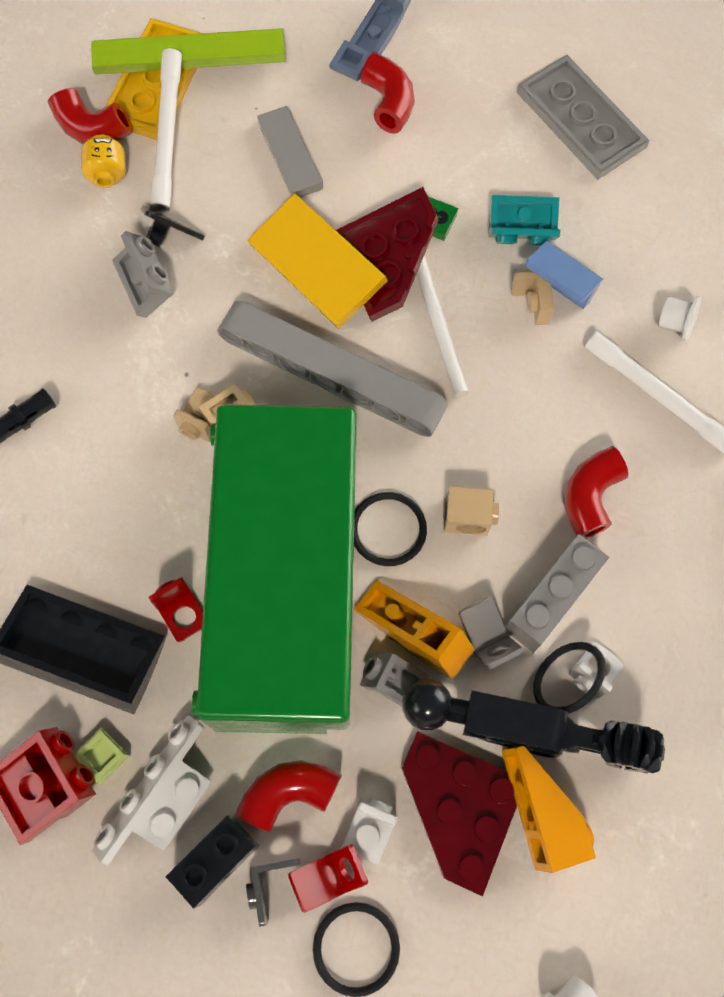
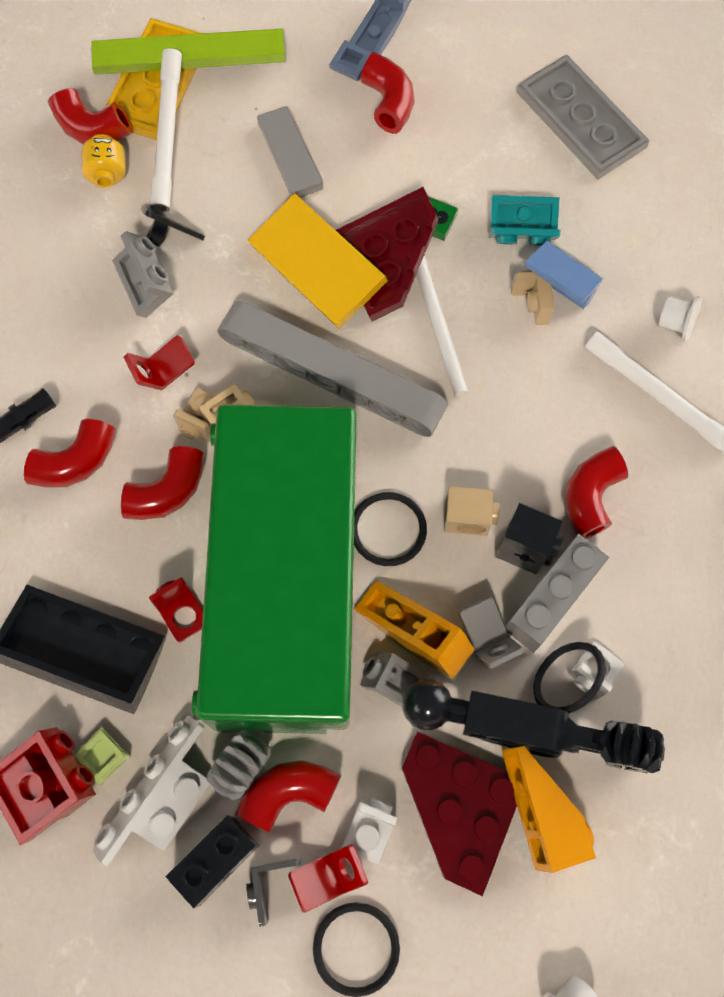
none -> red cylinder [24,418,116,488]
none -> red cylinder [121,446,205,520]
none -> red bracket [123,335,195,390]
none -> light grey gear [207,729,271,801]
none -> black brick [495,503,564,574]

